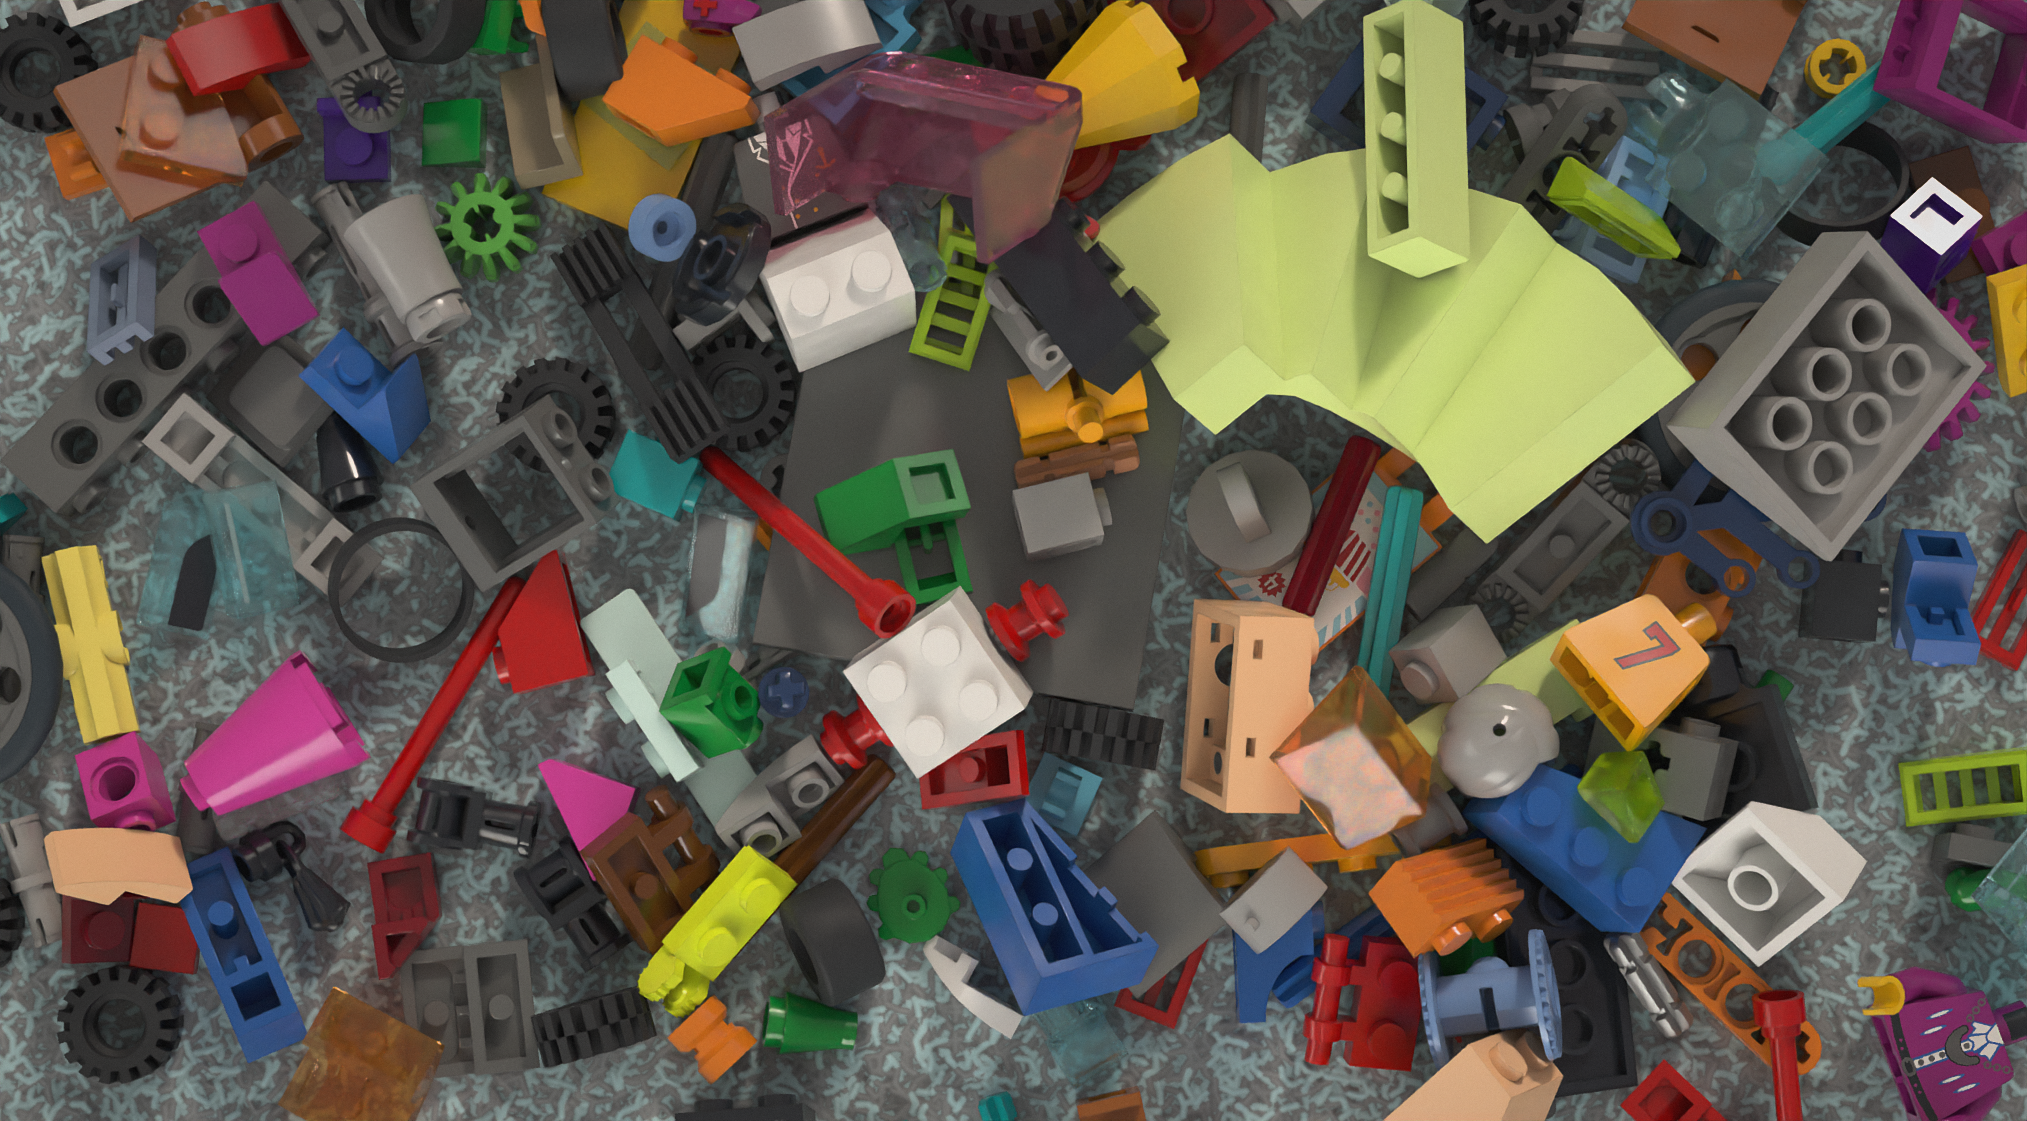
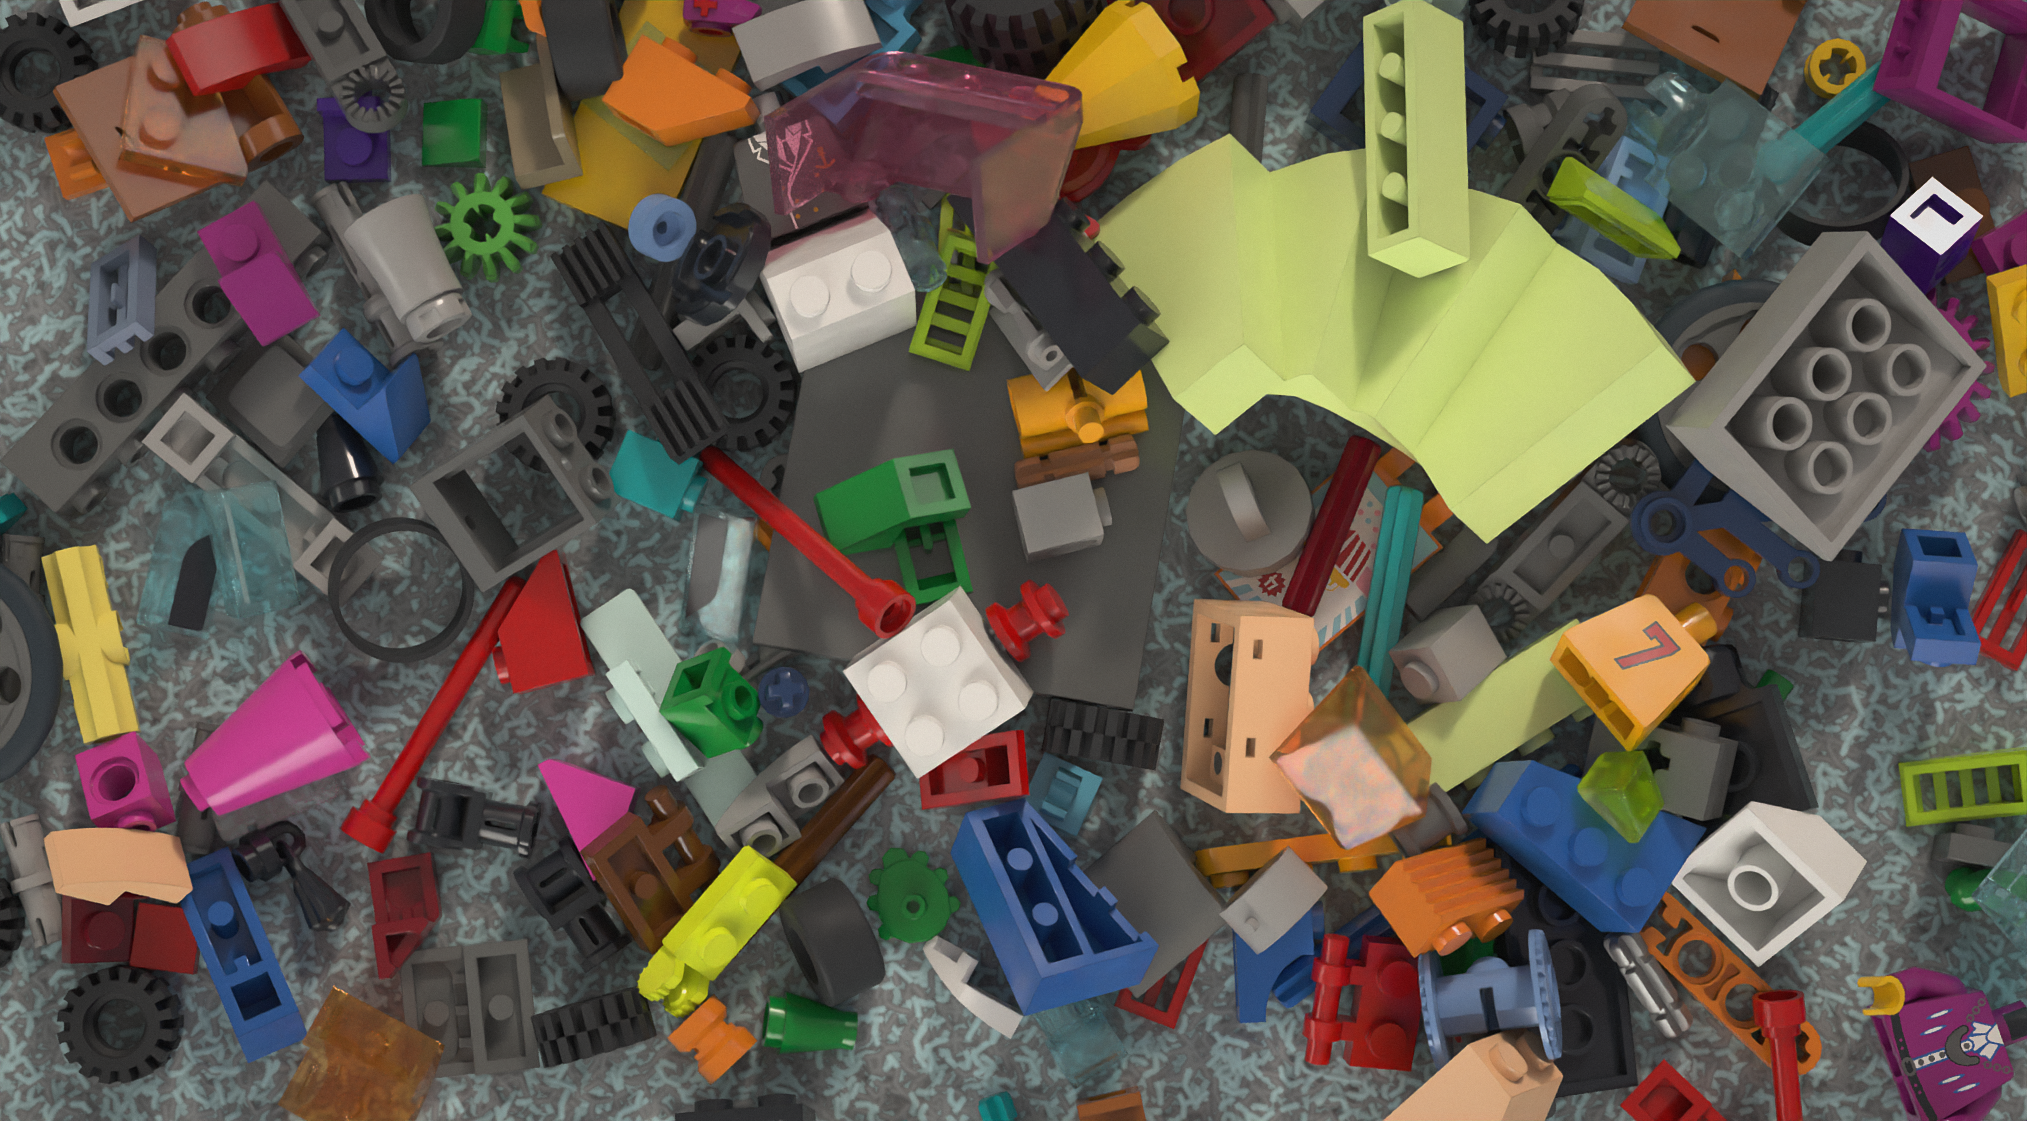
light grey piece [1437,683,1560,799] -> none

